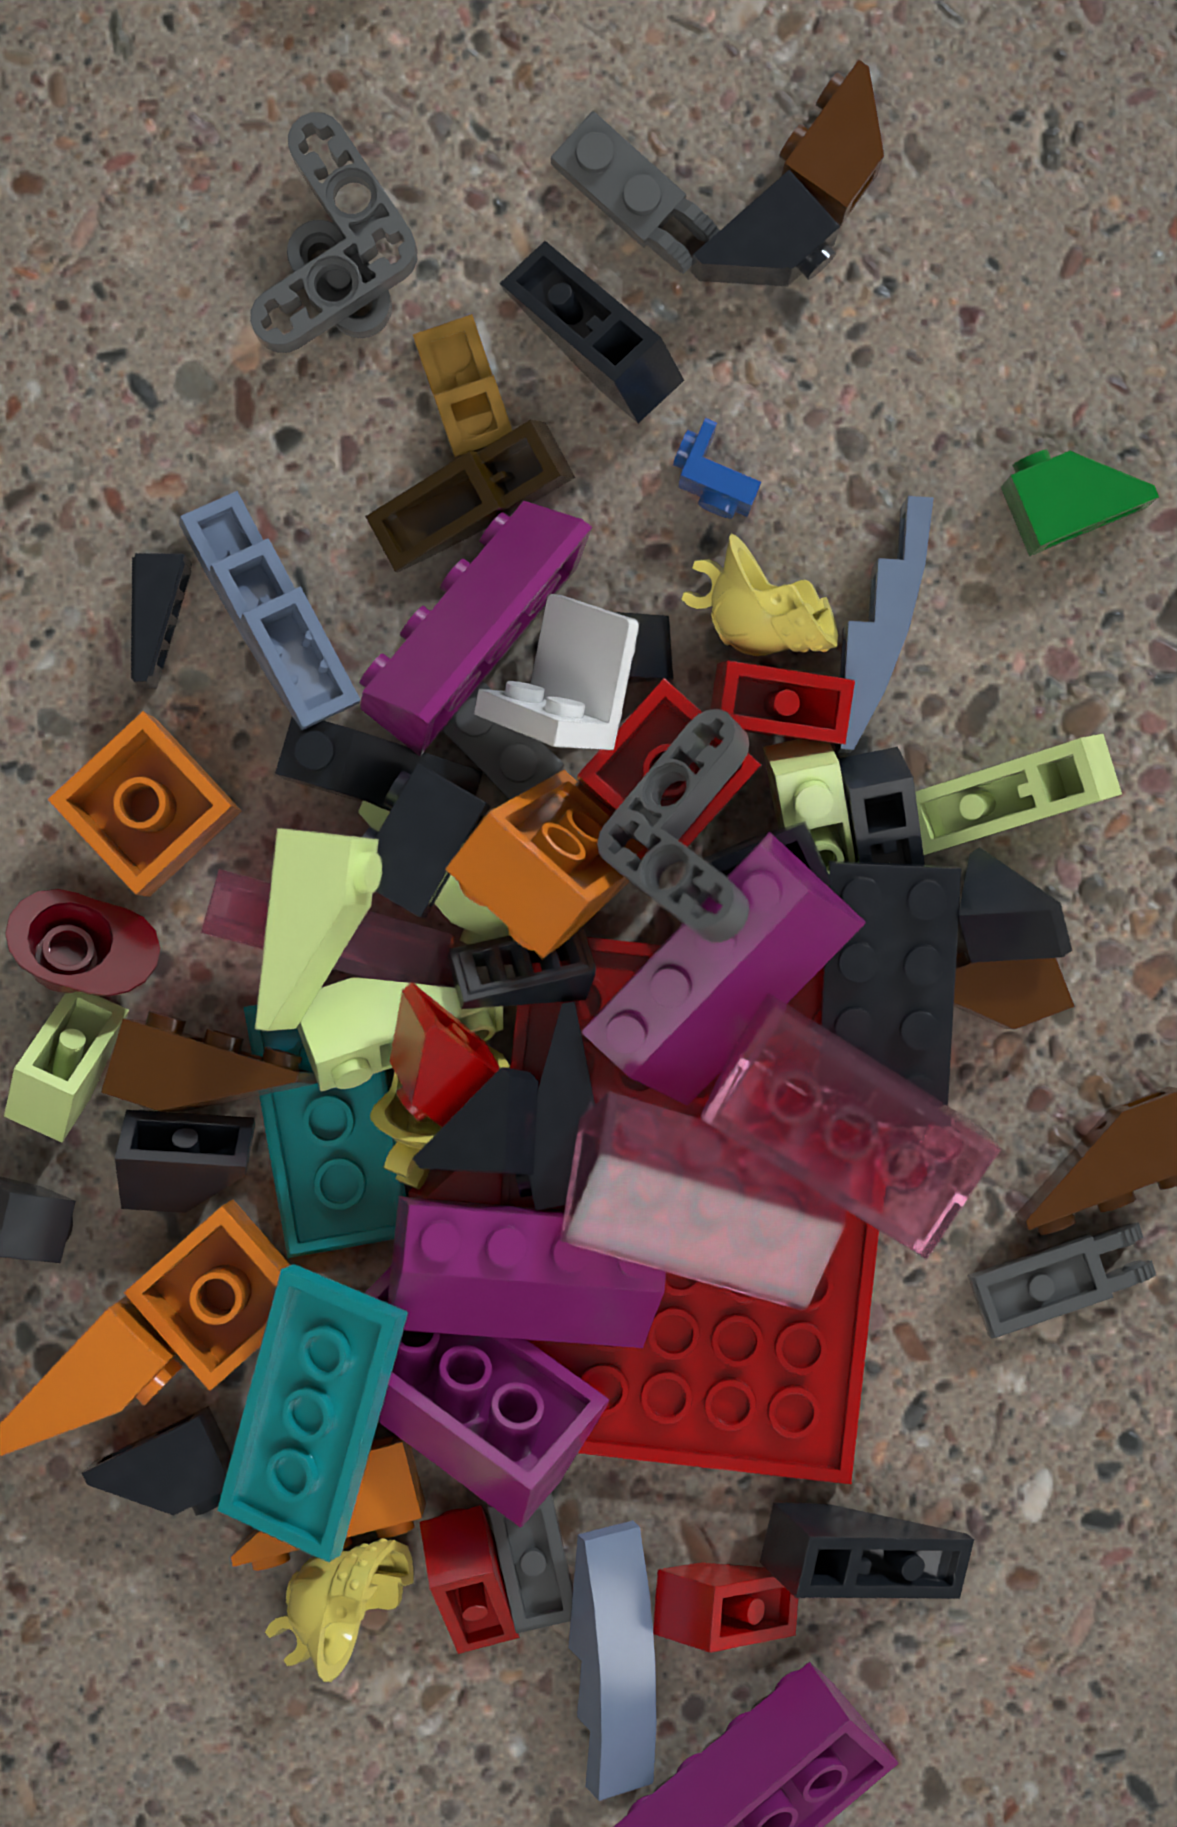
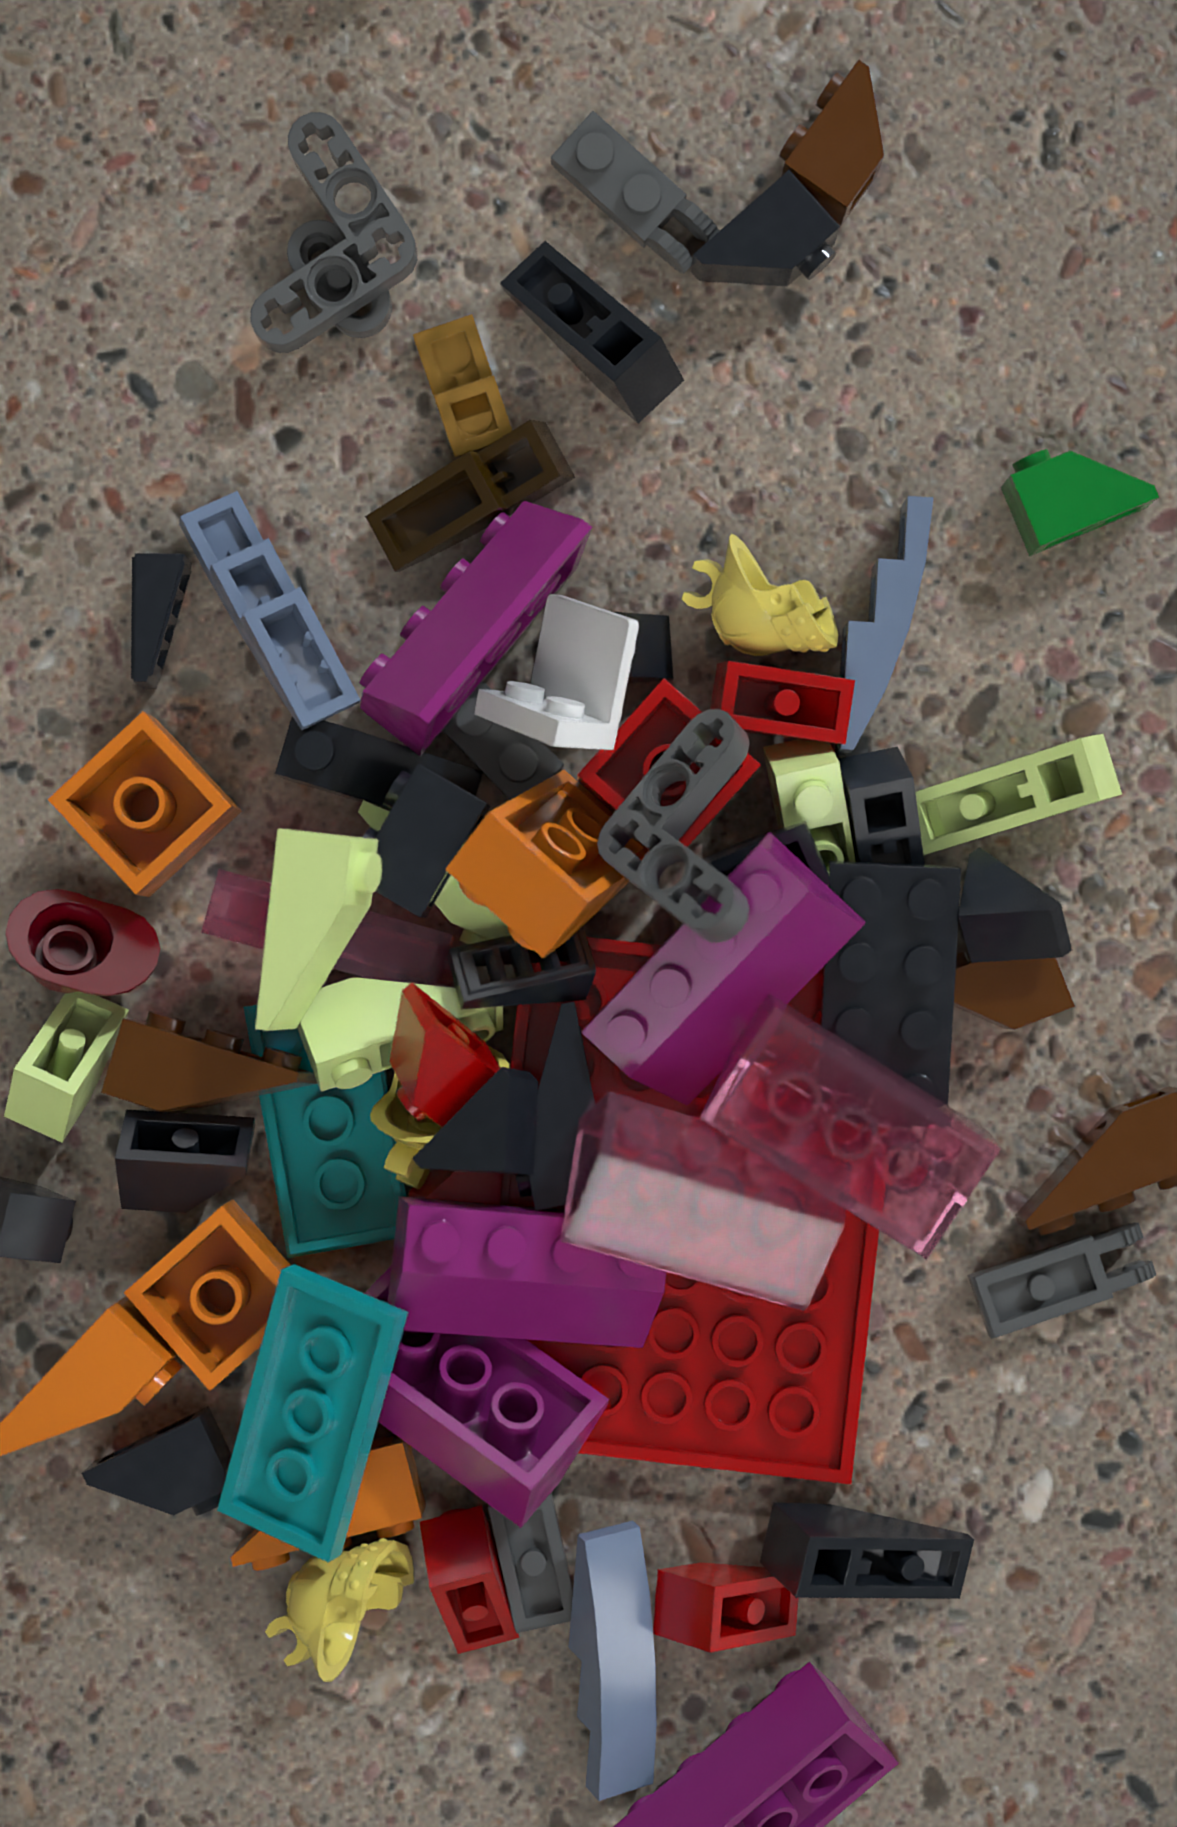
blue bracket [673,418,761,519] -> none

